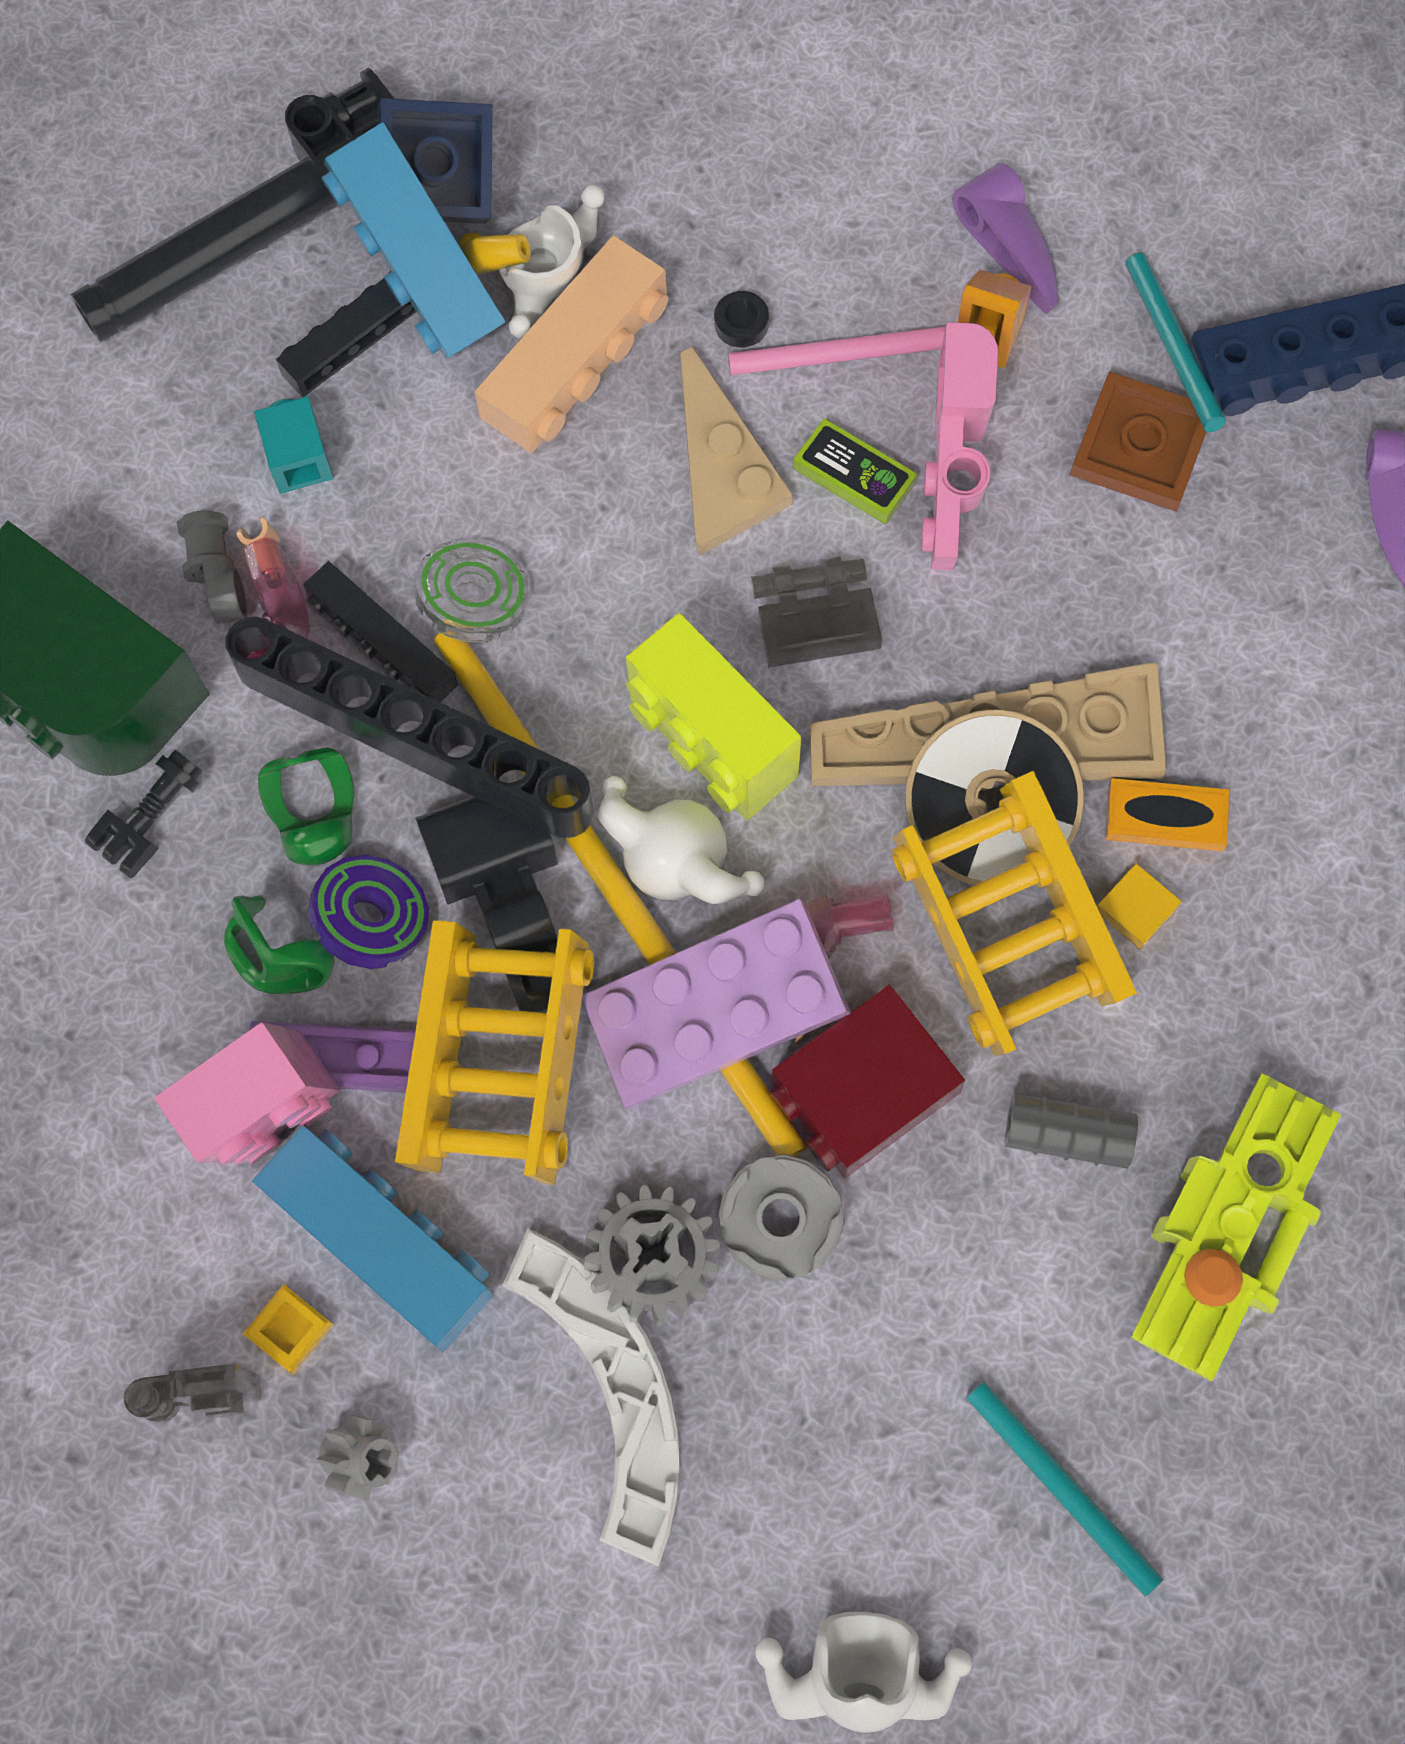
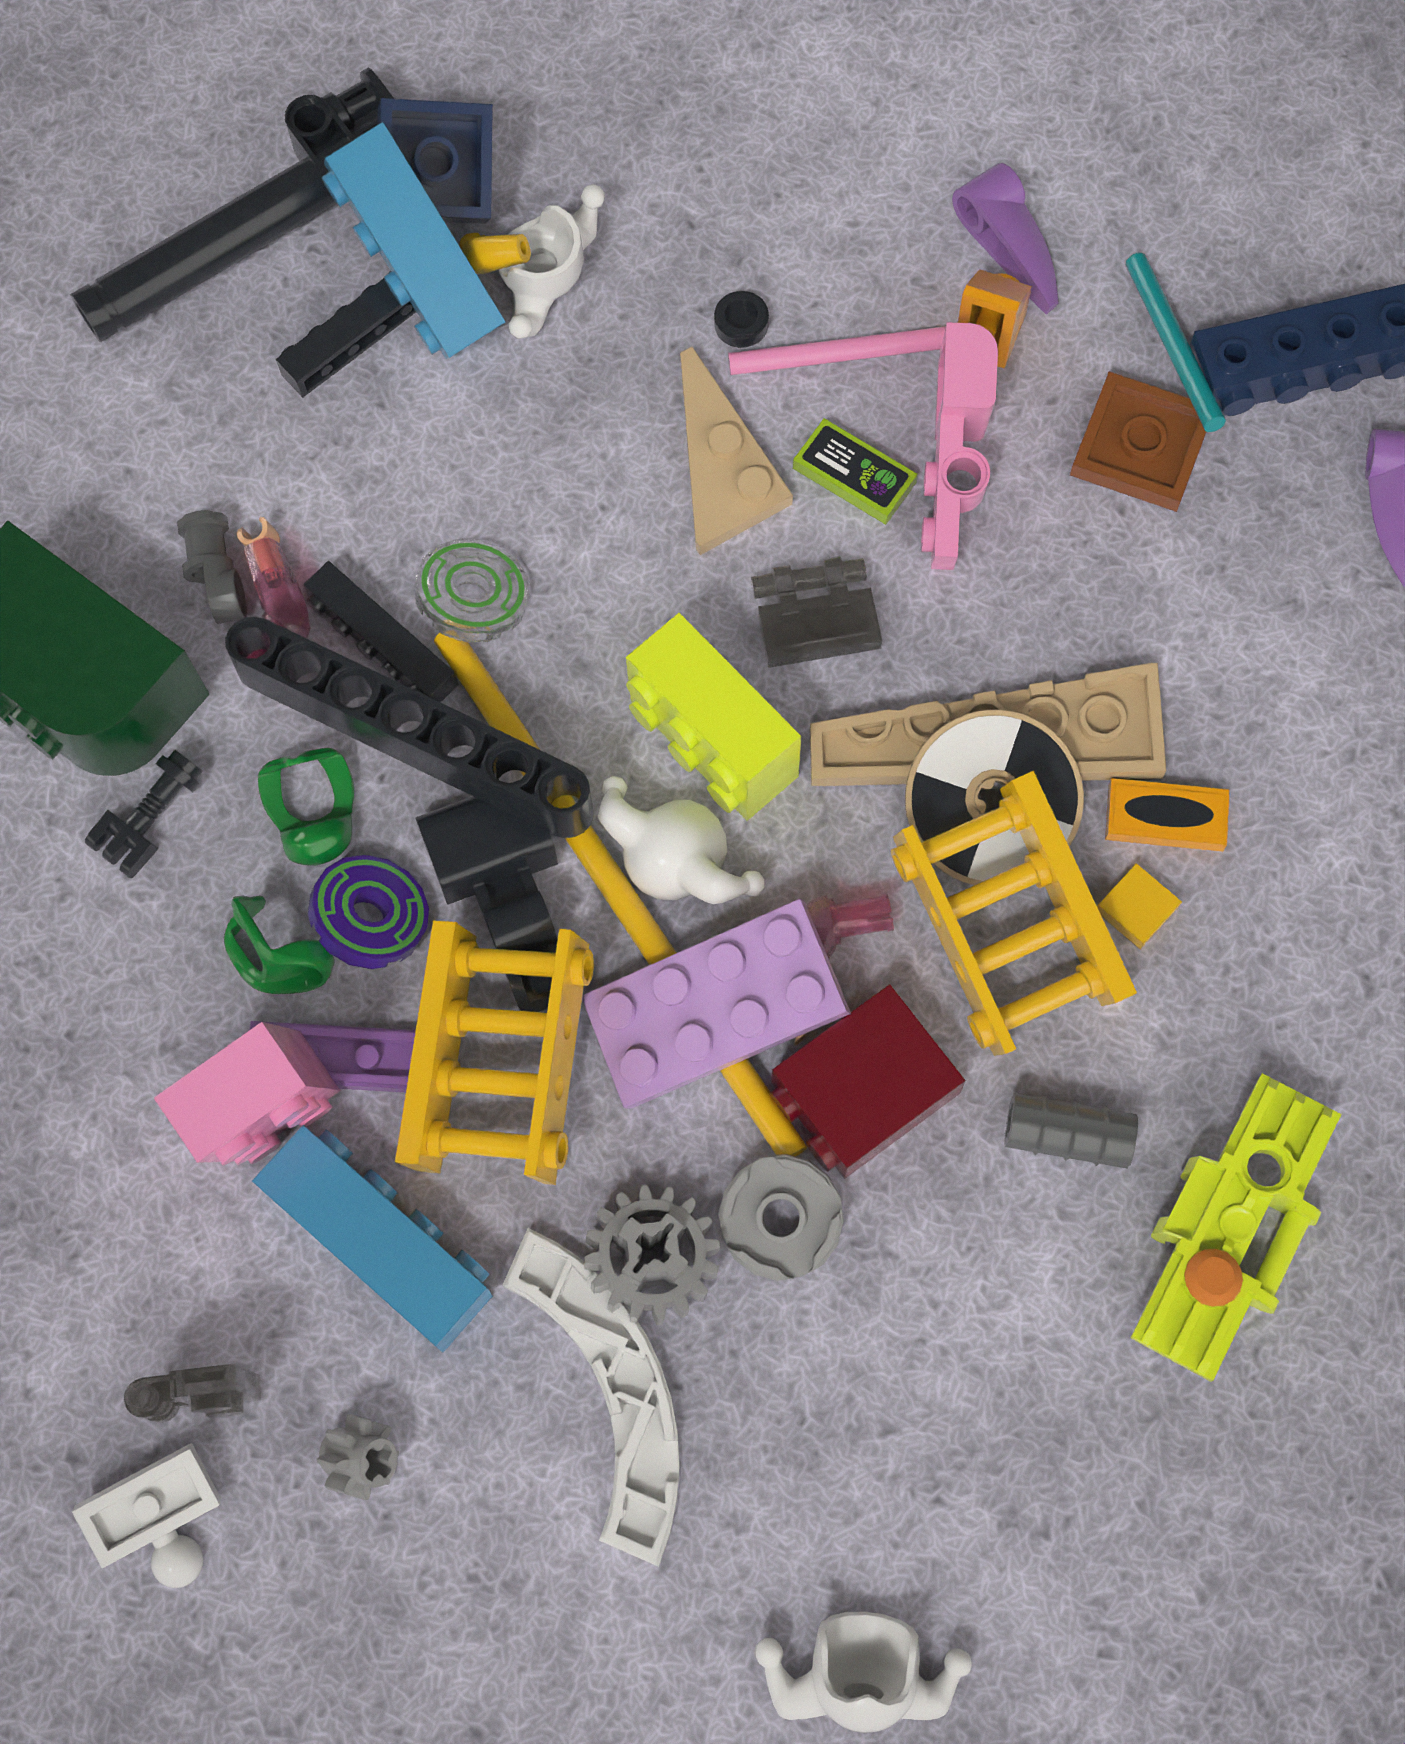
yellow tile [243,1284,334,1375] -> none
teal brick [254,396,333,494] -> none
light nougat brick [474,235,668,454] -> none
teal bar [966,1381,1164,1597] -> none
none -> white plate [72,1443,221,1588]

